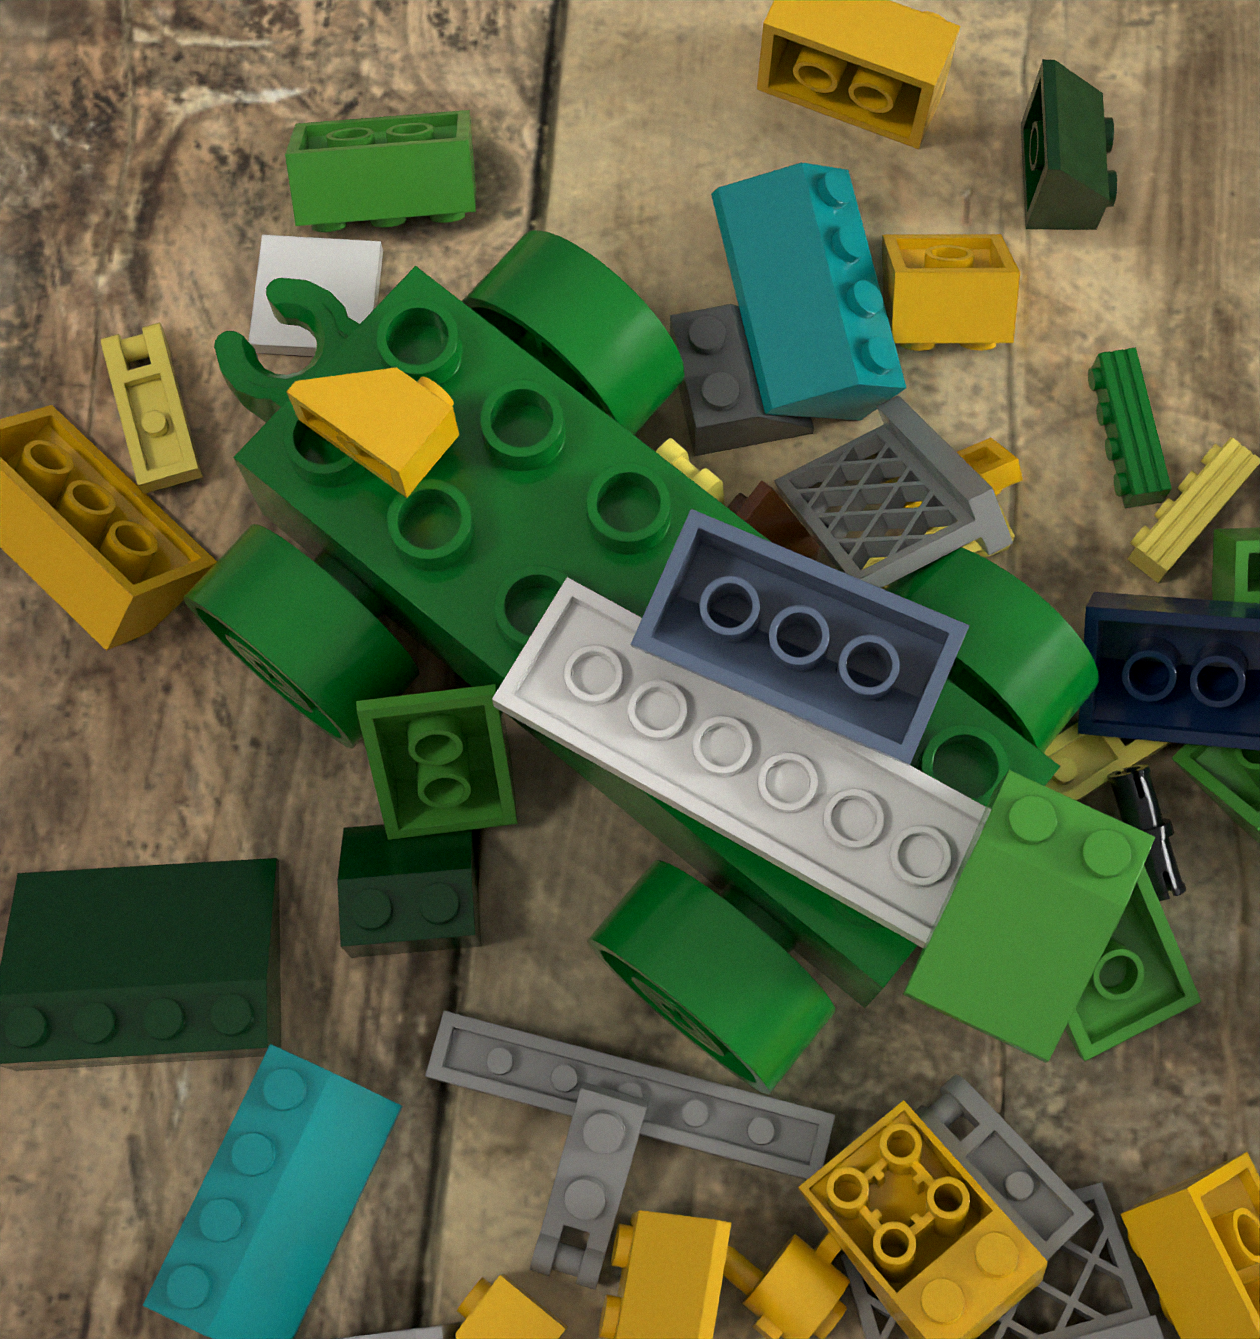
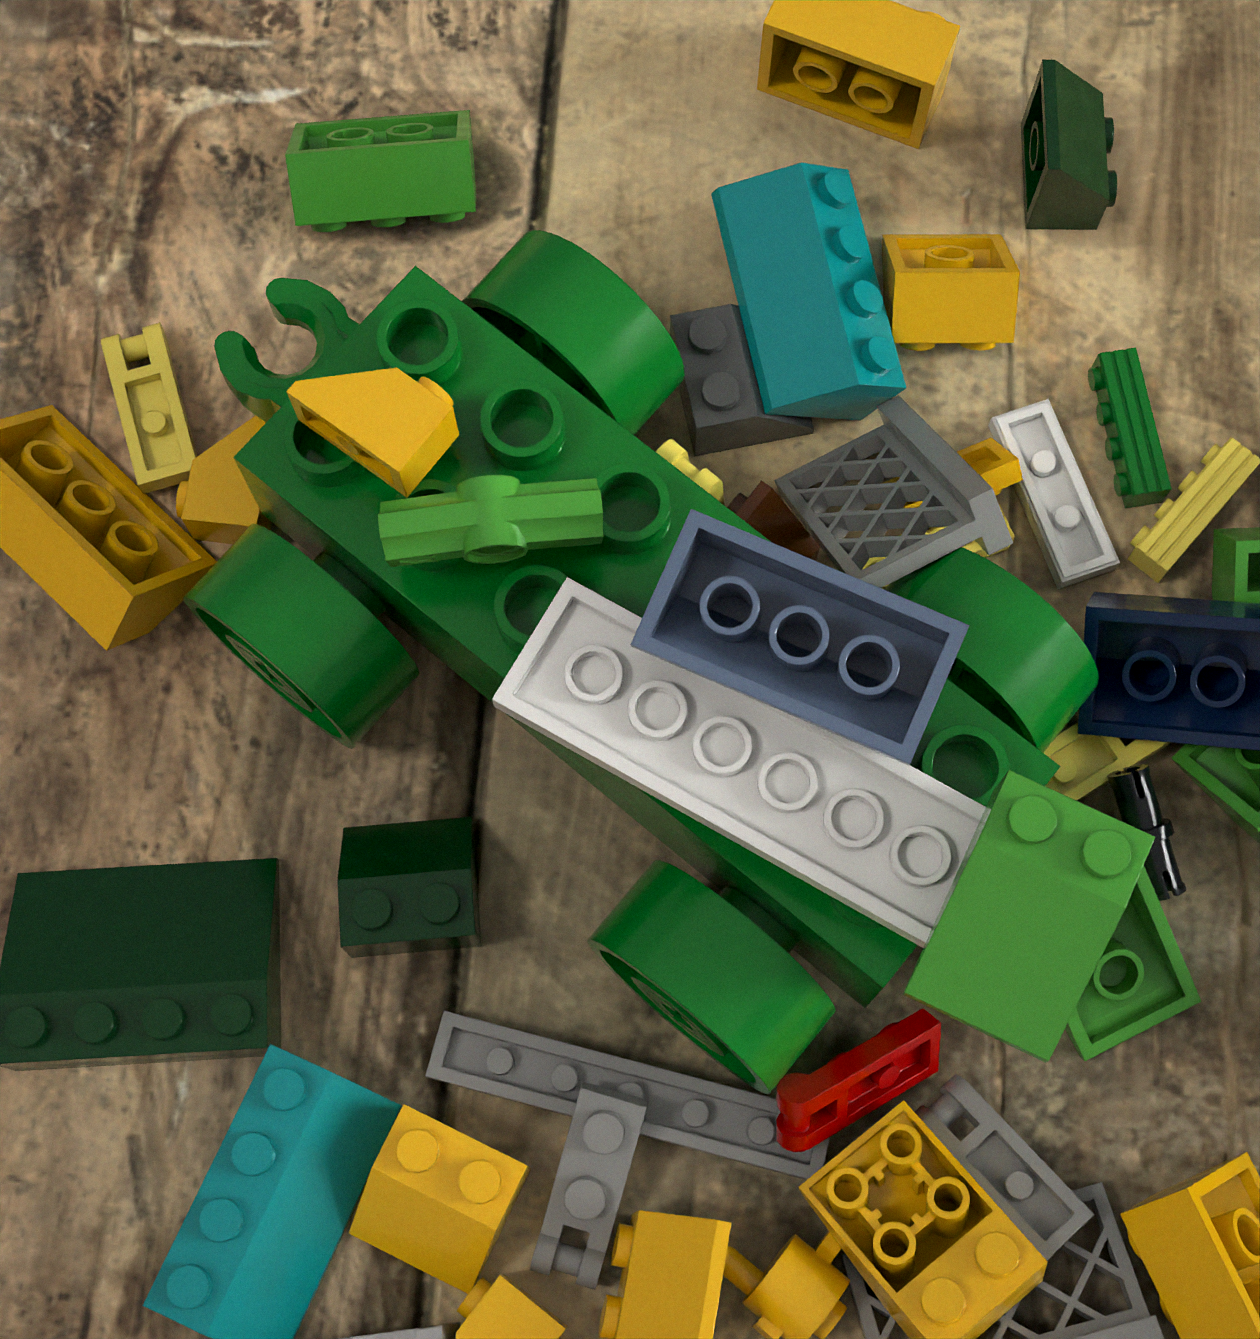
white tile [248,235,383,356] -> none
bright green slope [356,684,518,840] -> none
none -> yellow slope [176,415,272,544]
none -> yellow slope [349,1104,531,1294]
none -> bright green piece [378,475,604,567]
none -> red plate [776,1008,942,1152]
none -> white tile [988,399,1120,589]

